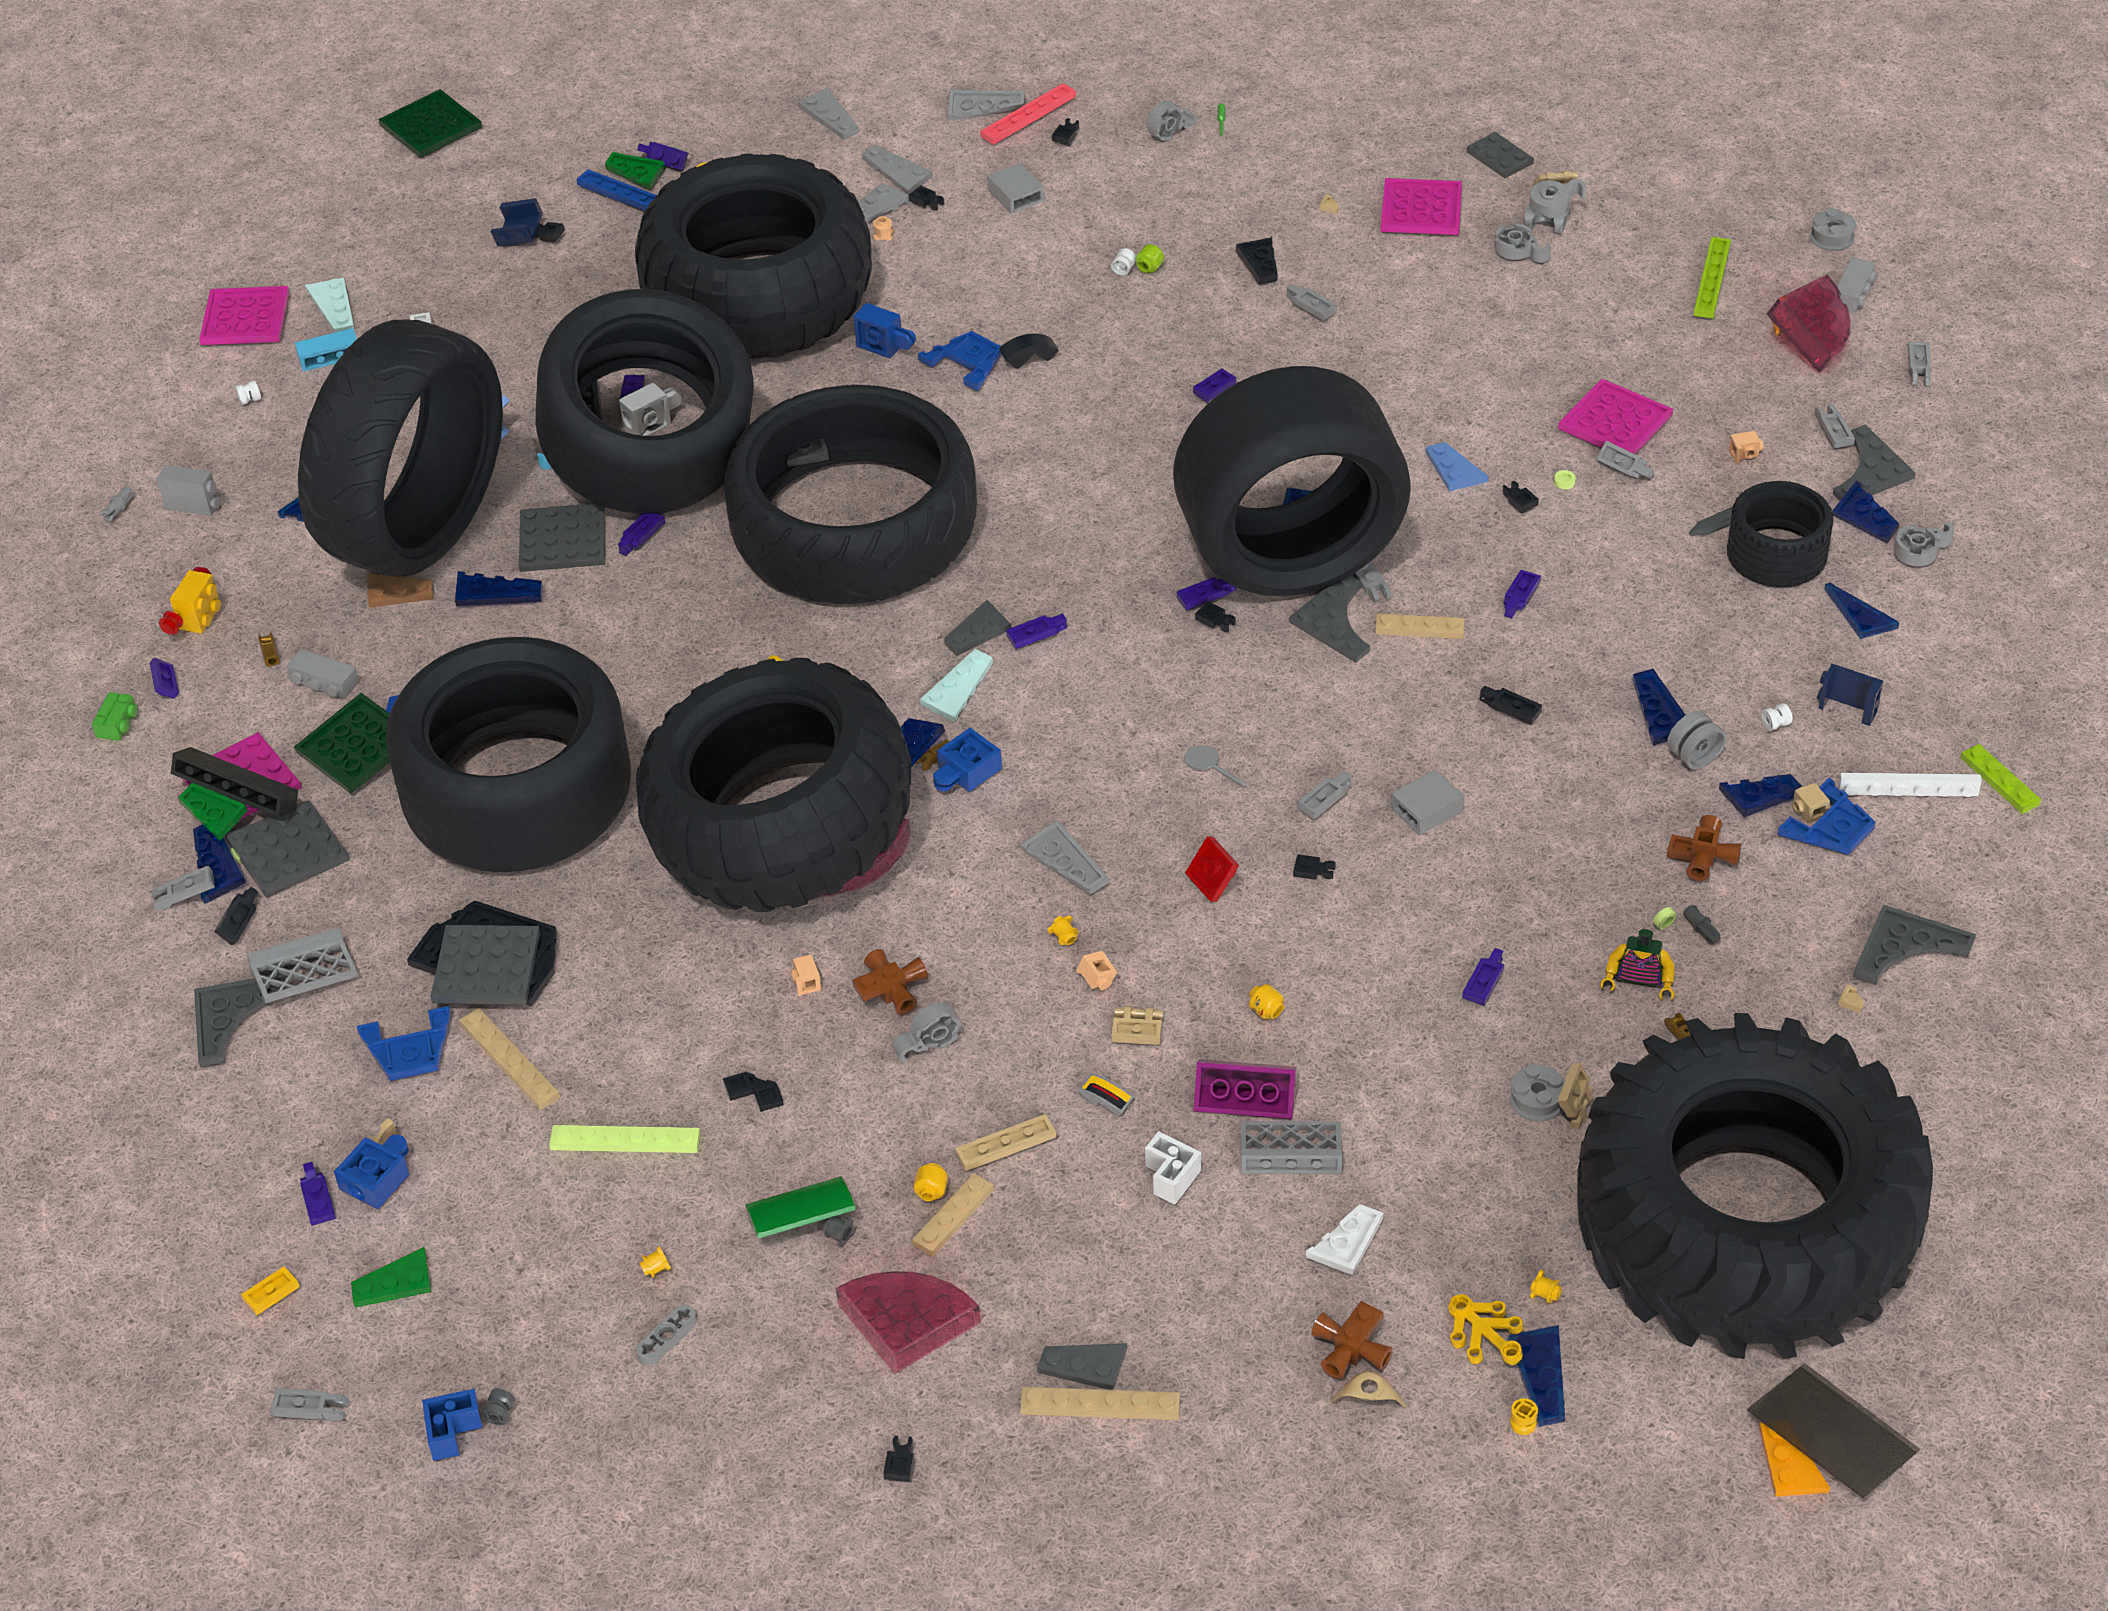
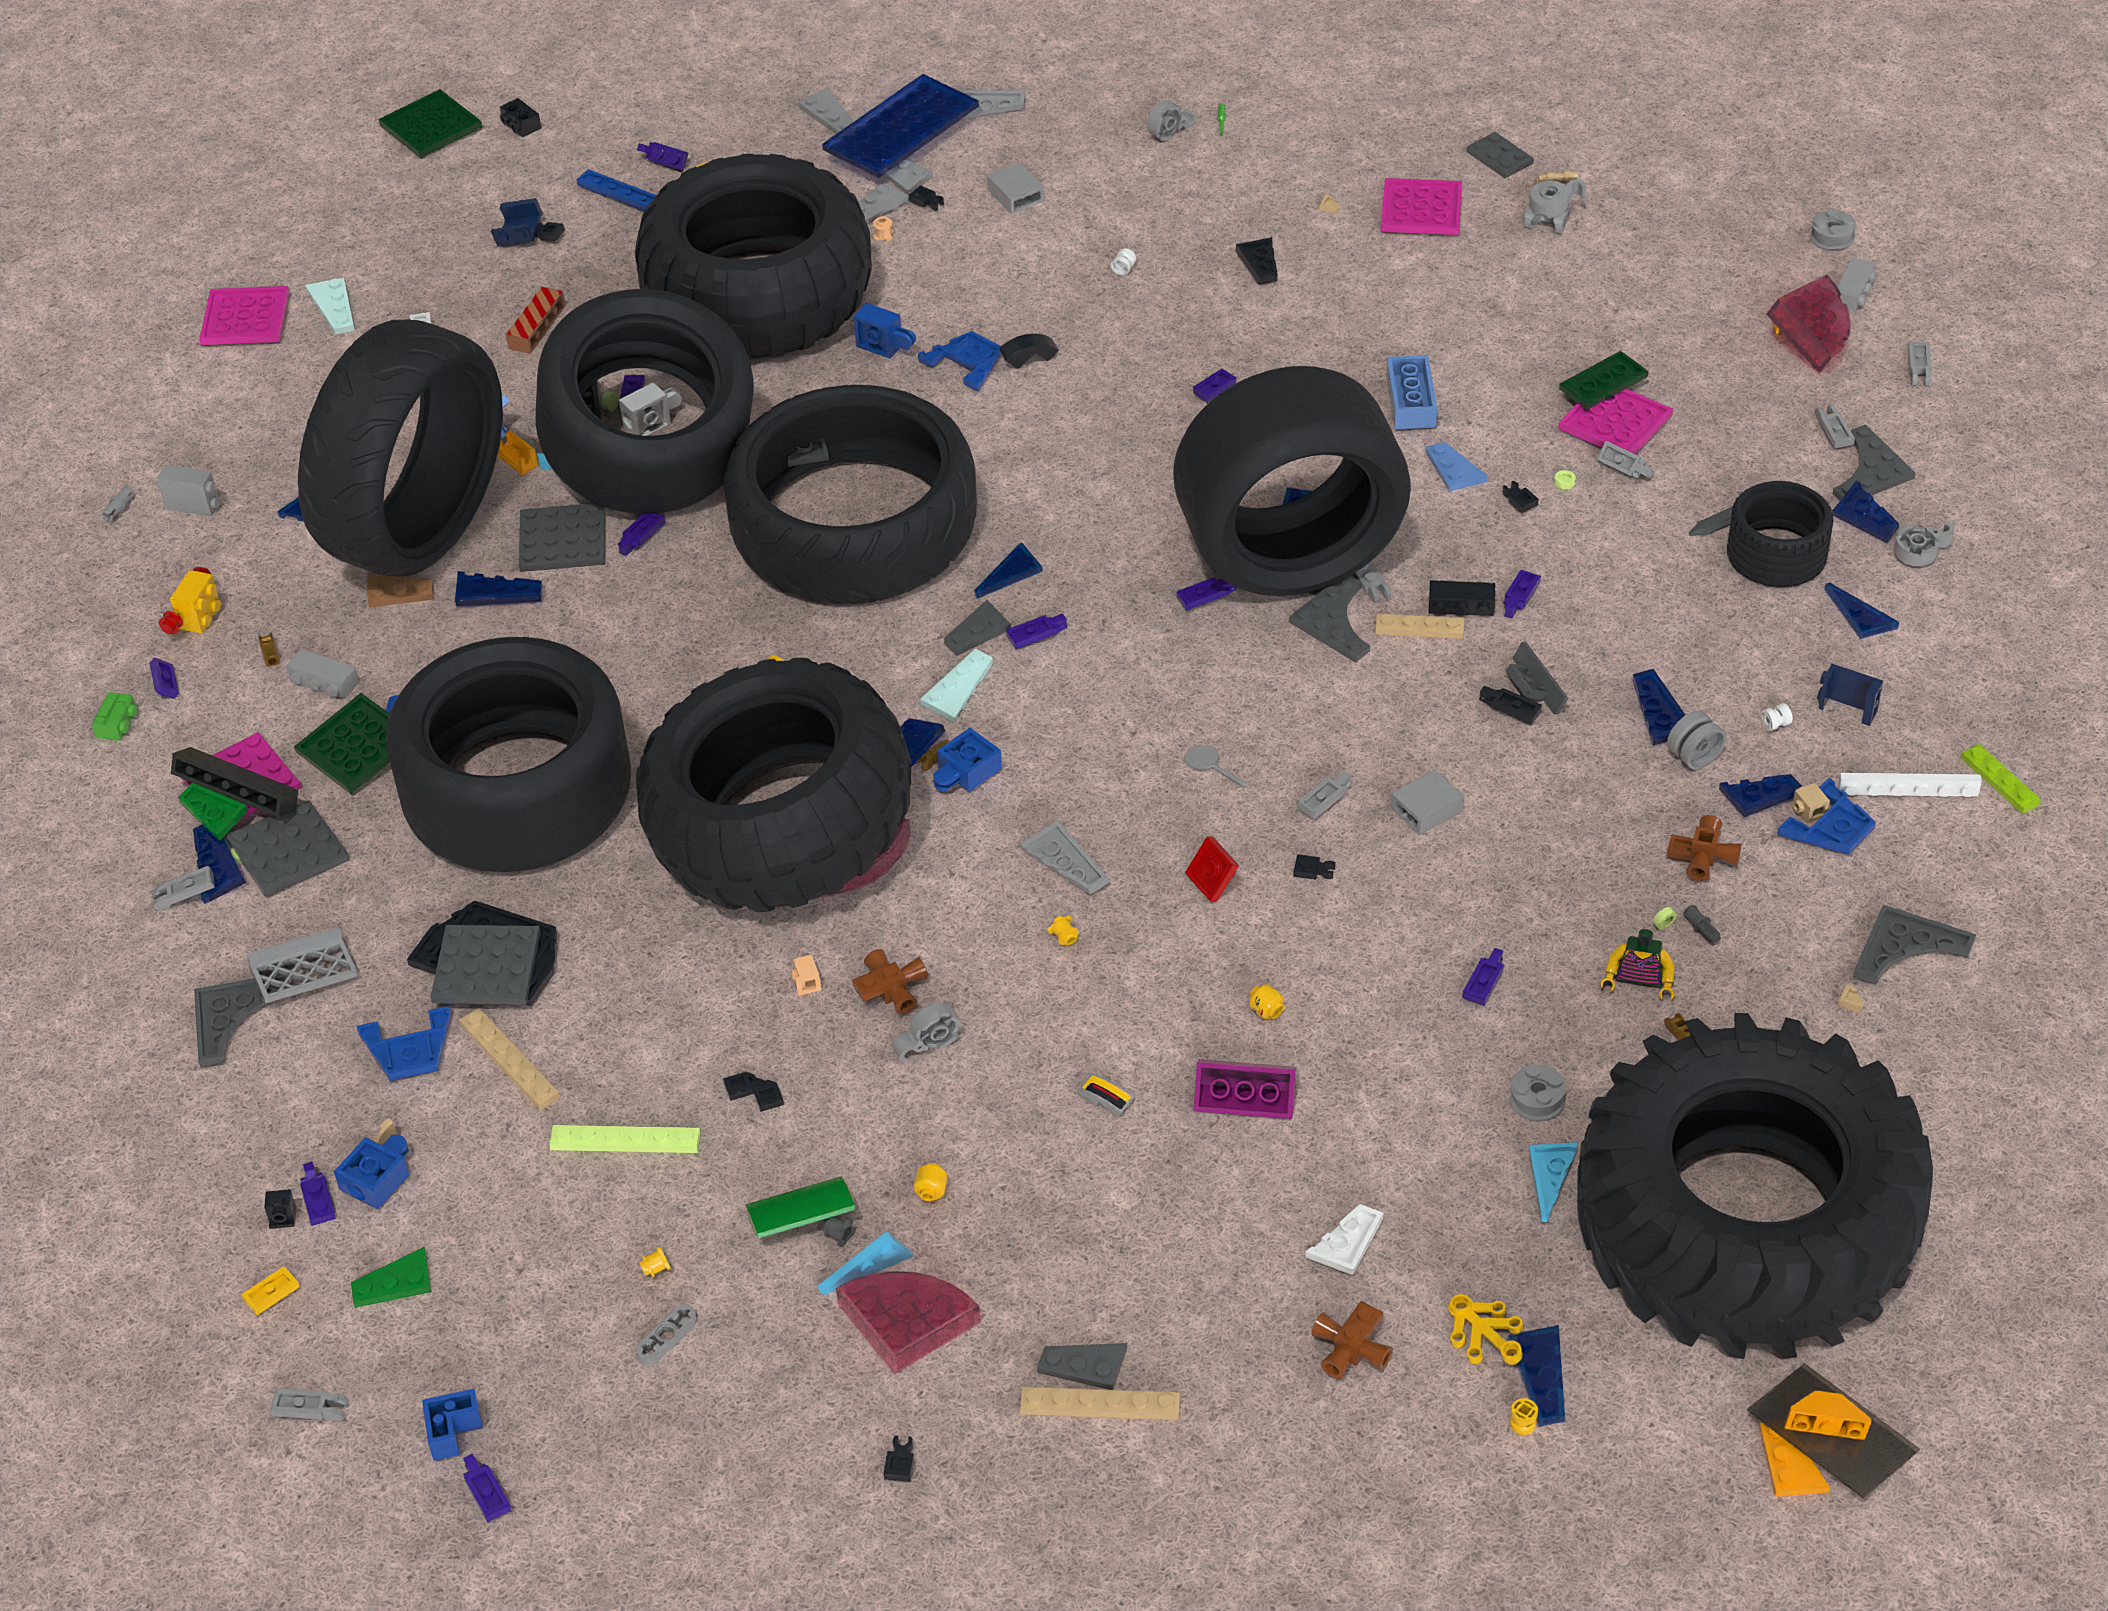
black hinge [214,886,258,945] -> none
white wheel [235,380,261,405] -> none
medium azure brick [295,328,357,372] -> none
dark grey wheel [481,1388,515,1425] -> none
green wing [605,152,665,189] -> none
tan plate [912,1173,994,1257] -> none
tan plate [955,1114,1056,1172] -> none
coral plate [981,83,1076,145] -> none
black plate [1052,118,1079,145] -> none
light nougat brick [1076,951,1117,990] -> none
tan plate [1111,1006,1163,1045] -> none
lime head [1135,244,1164,273] -> none
white brick [1145,1131,1201,1205] -> none
black plate [1195,601,1236,632] -> none
light grey fence [1241,1121,1342,1174] -> none
light grey hinge [1286,284,1337,321] -> none
tan piece [1331,1370,1406,1408] -> none
light grey piece [1495,223,1551,263] -> none
yellow brick [1530,1269,1563,1304] -> none
tan plate [1558,1063,1593,1129] -> none
lime plate [1693,237,1731,319] -> none
light nougat brick [1729,431,1763,463] -> none
none -> black brick [264,1189,296,1229]
none -> dark purple hinge [463,1453,512,1522]
none -> light orange hinge [497,430,538,475]
none -> black brick [500,98,541,137]
none -> nougat brick [506,286,565,354]
none -> yellowish green tile [601,391,619,412]
none -> medium azure wing [817,1231,914,1295]
none -> clear blue plate [822,74,979,178]
none -> clear blue wing [974,543,1042,599]
none -> medium blue brick [1386,355,1437,429]
none -> black brick [1428,580,1495,616]
none -> dark grey bracket [1506,642,1568,714]
none -> medium azure wing [1528,1142,1578,1222]
none -> dark green tile [1559,351,1649,410]
none -> light orange slope [1784,1390,1871,1440]

